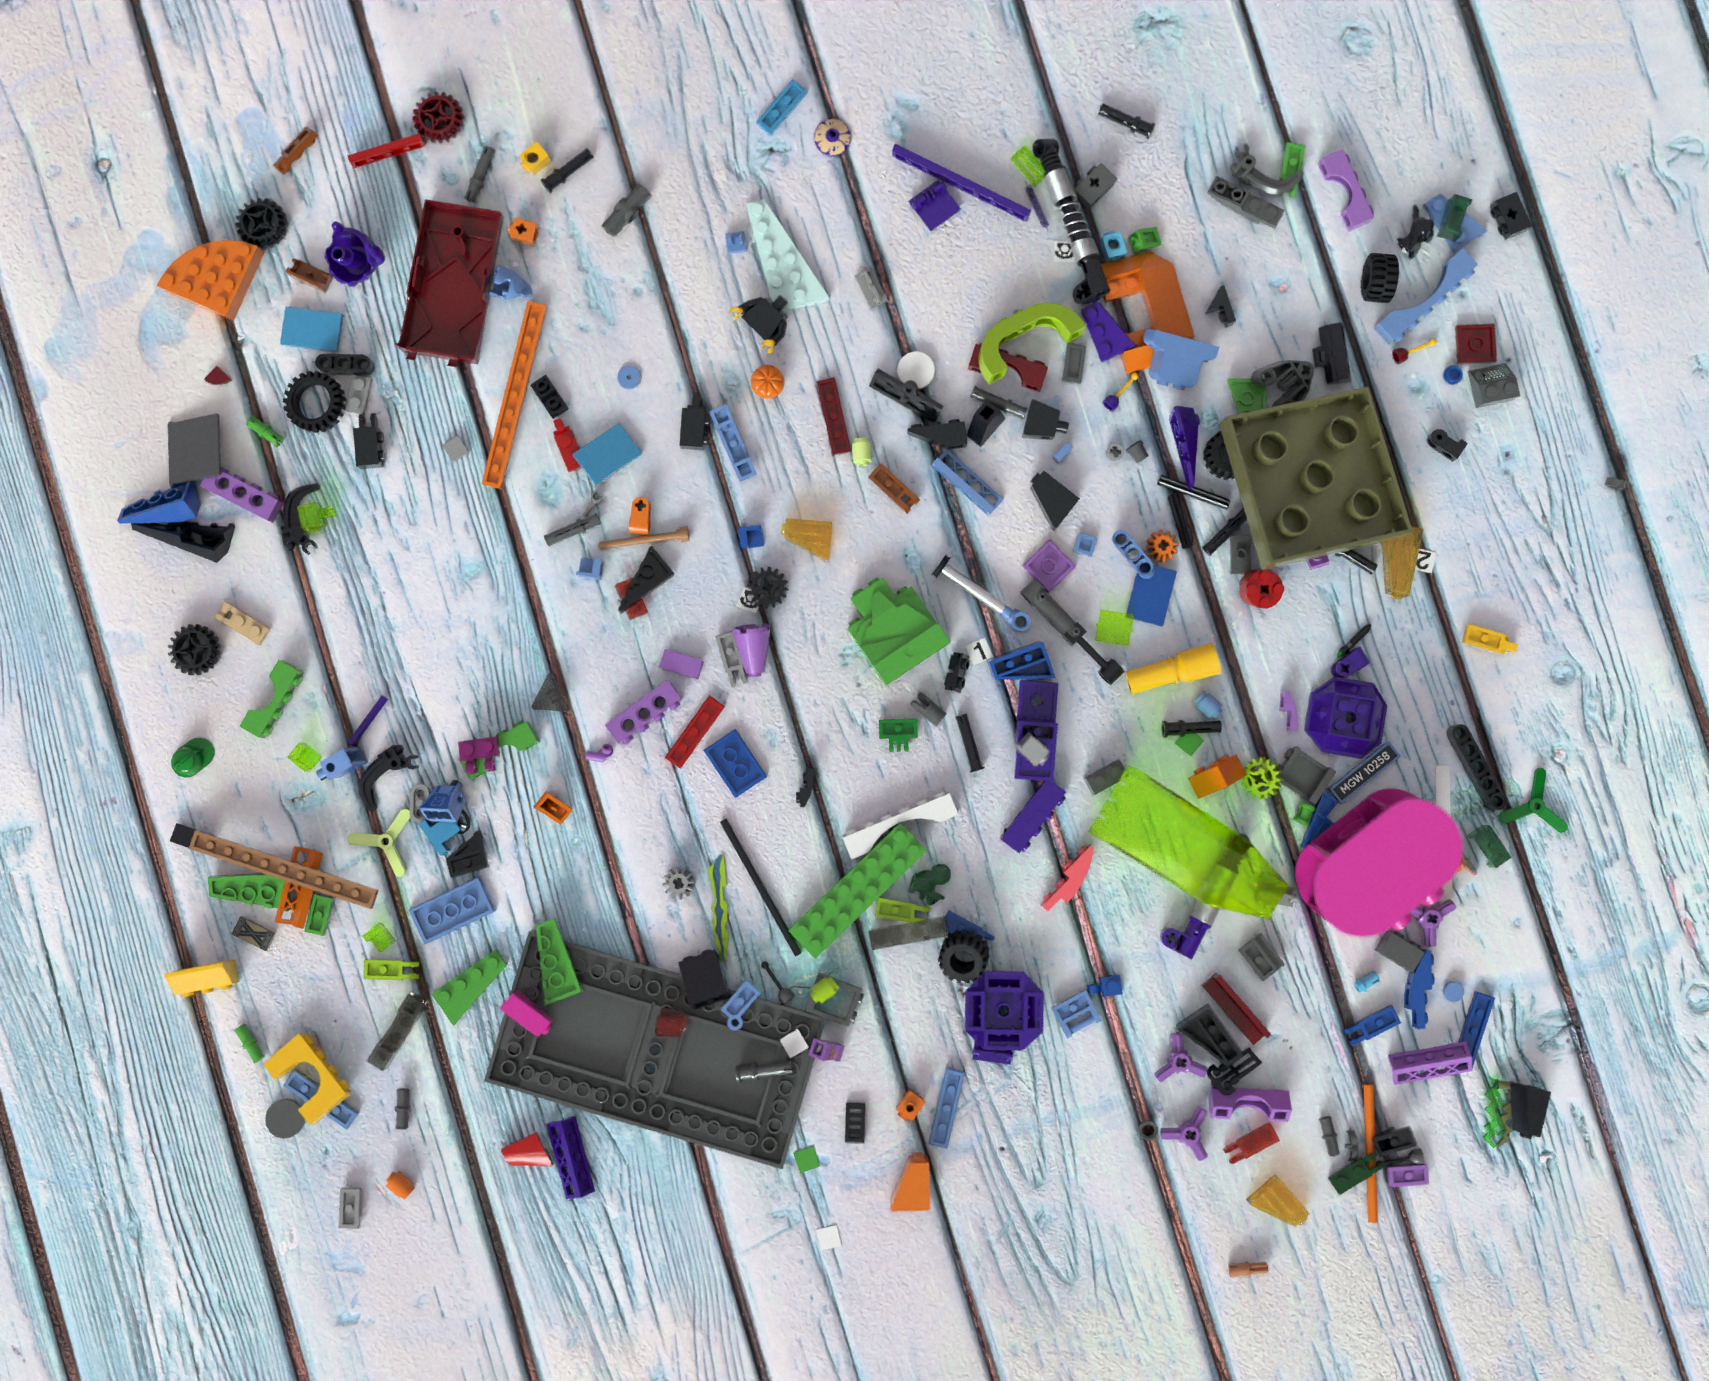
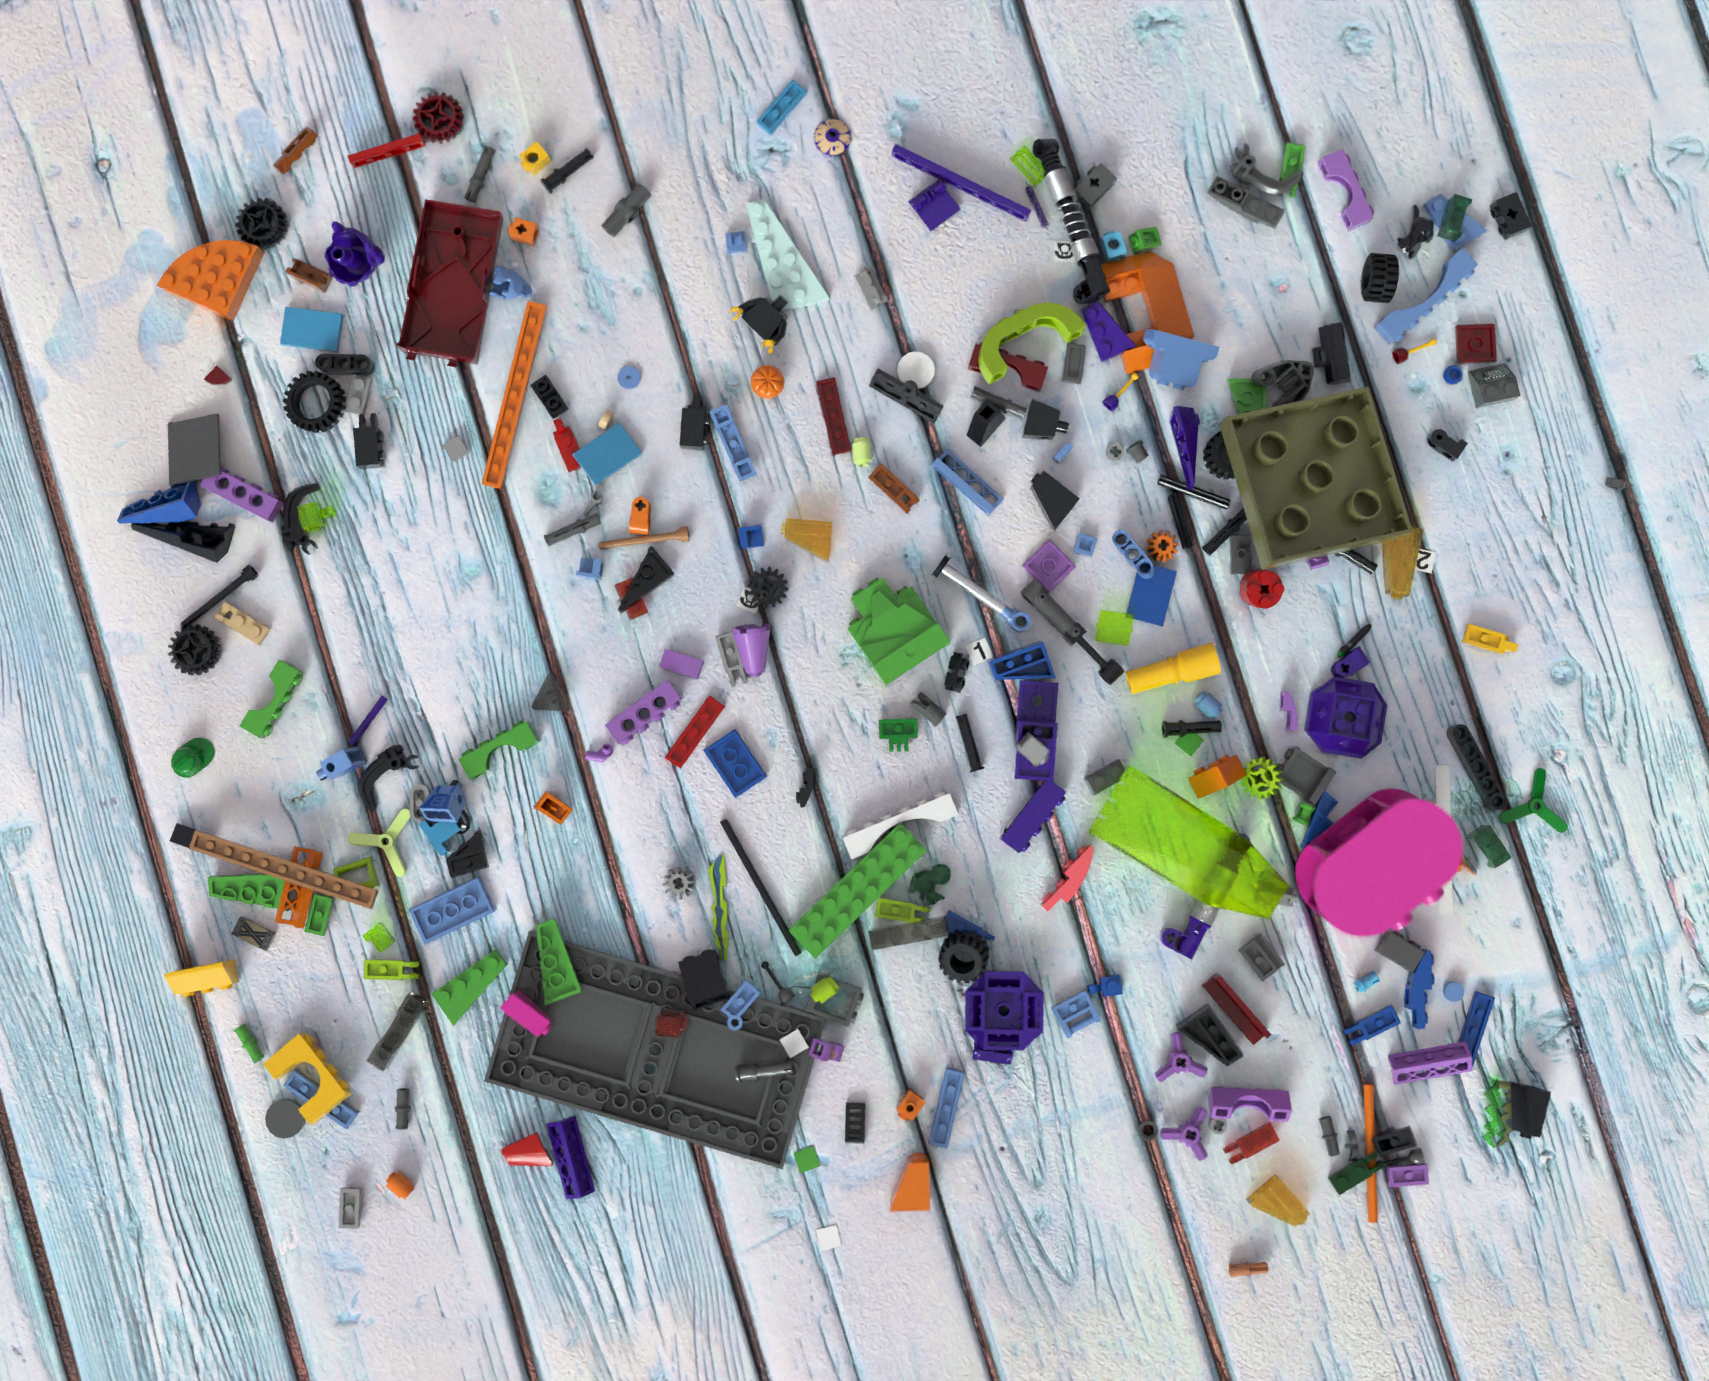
bright green pin [246,416,284,447] -> none
clear neon green panel [287,742,322,772] -> none
magenta plate [458,736,500,774] -> none
black slope [907,419,967,450] -> none
black pin [1098,103,1156,140] -> none
black slope [1205,285,1236,328] -> none
black piece [1207,1047,1262,1095] -> none
tile [1328,741,1401,804] -> none
medium lavender bush [1411,899,1456,947] -> none
none -> black piece [181,564,259,628]
none -> lime tile [333,857,380,888]
none -> tan tile [598,409,614,429]
none -> light grey bush [1208,1118,1228,1134]

